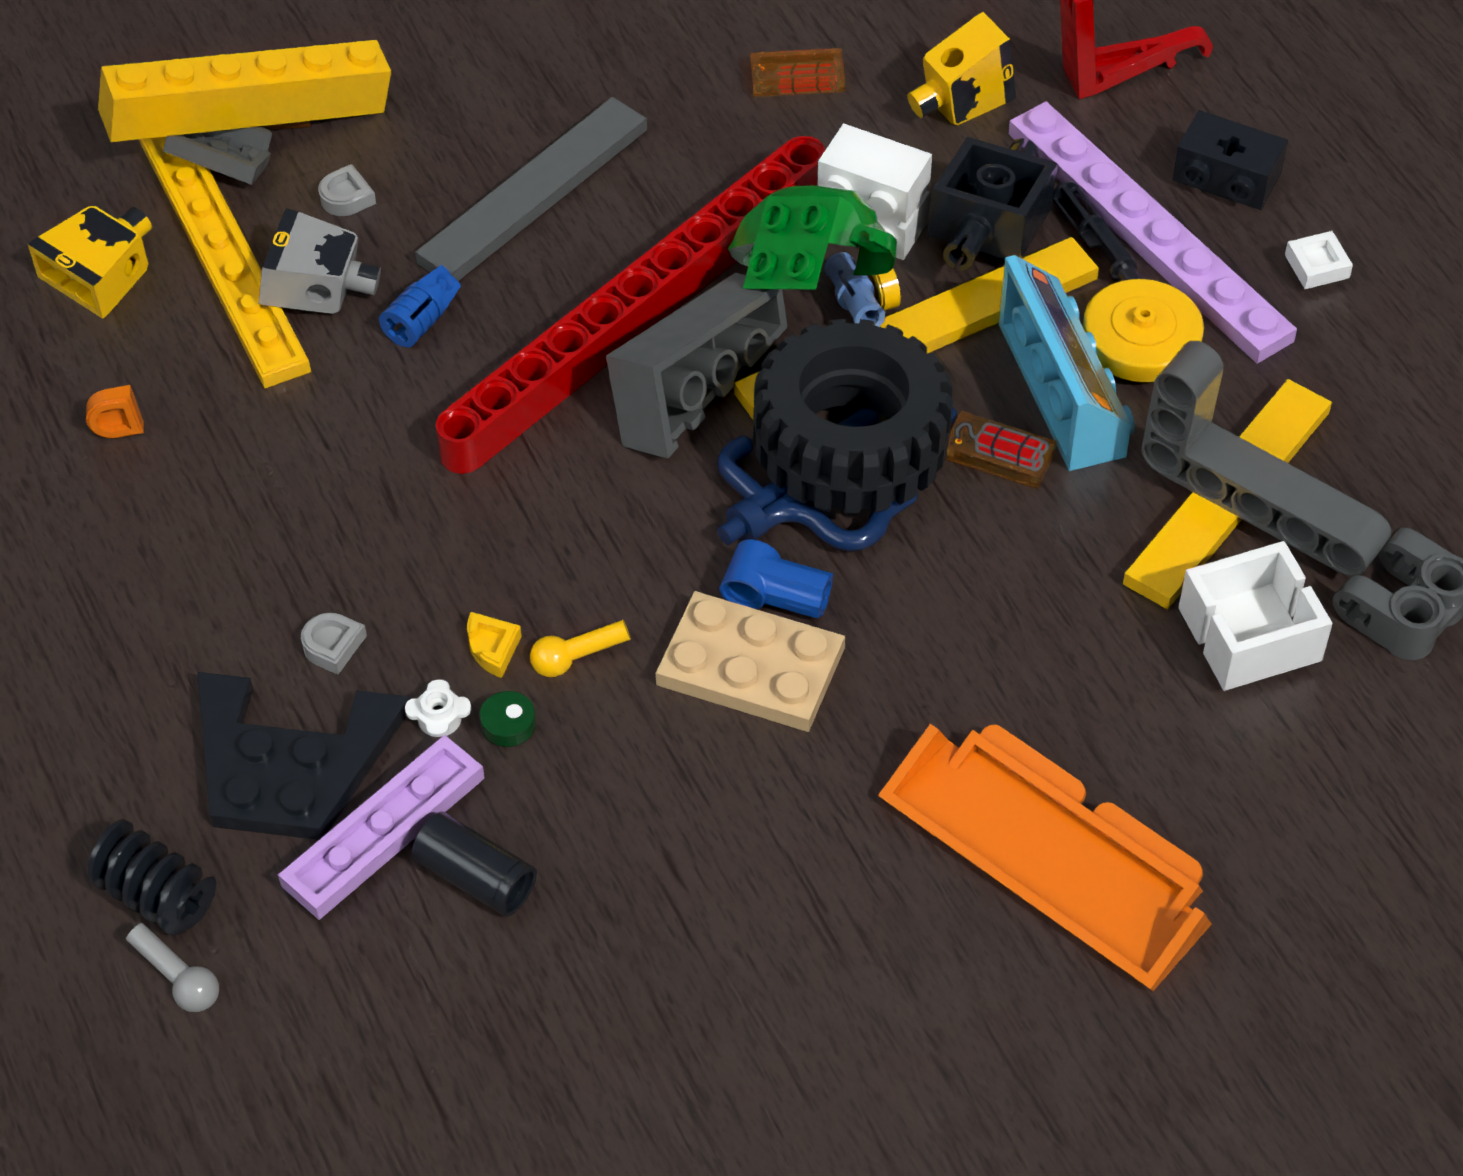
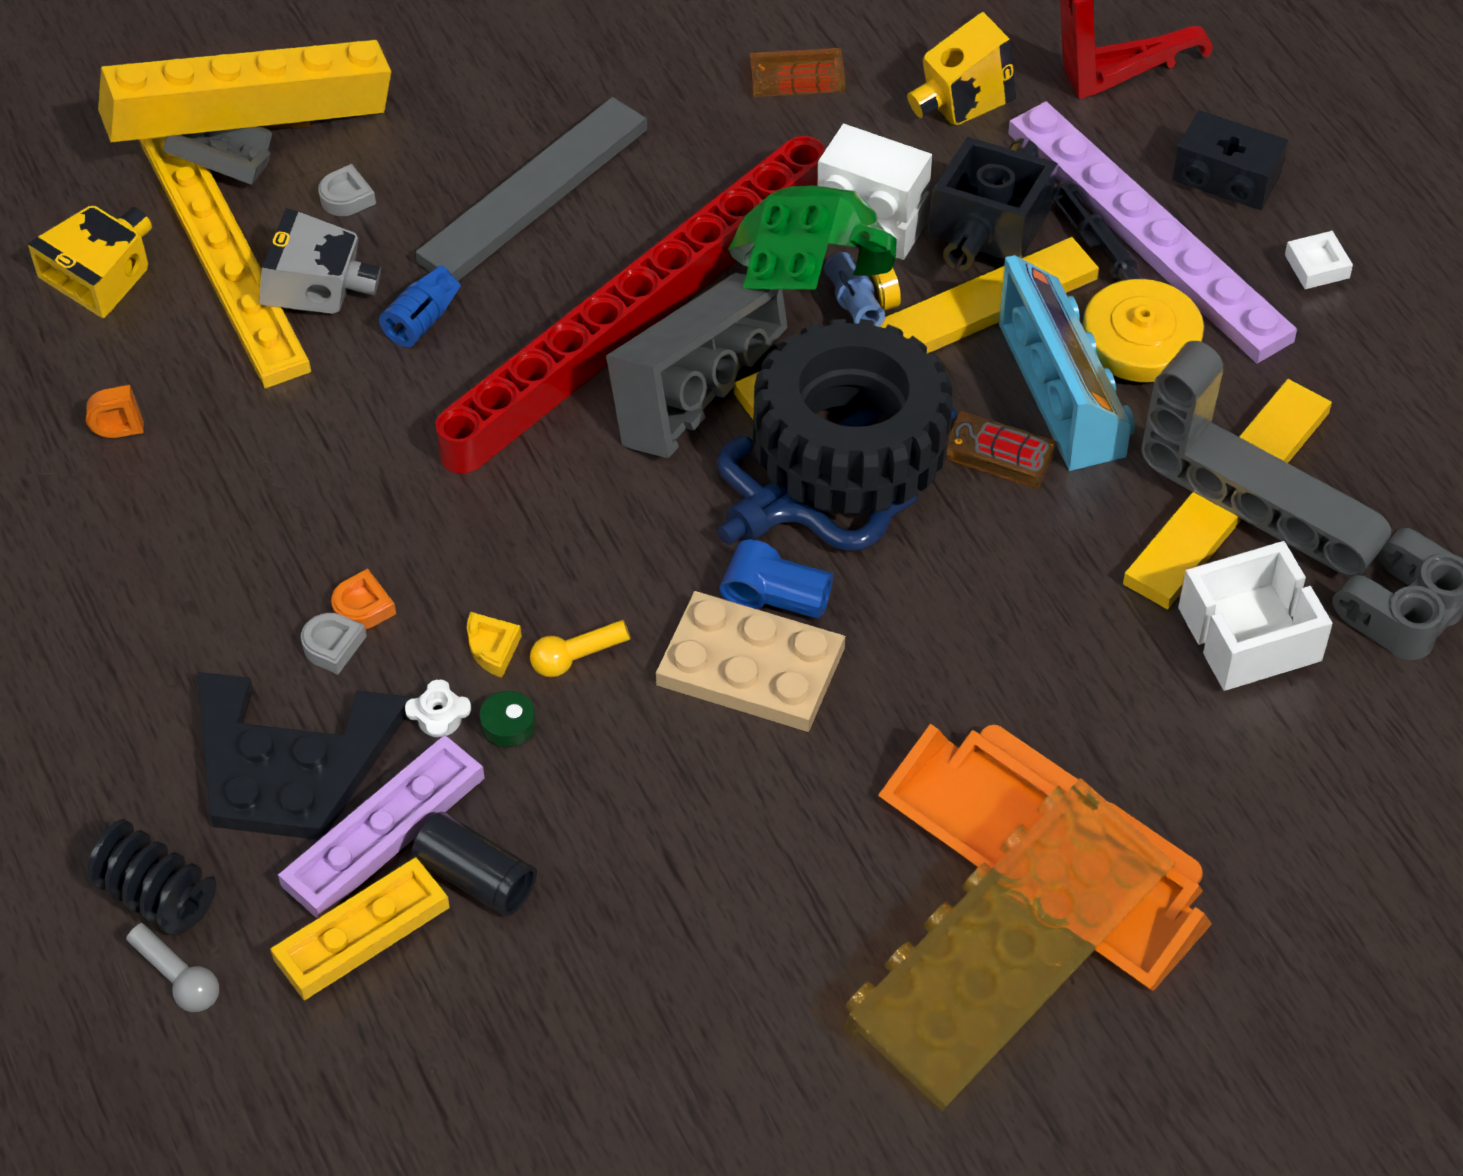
none -> yellow plate [270,857,450,1001]
none -> orange tile [331,568,396,629]
none -> clear yellow bracket [843,778,1176,1112]

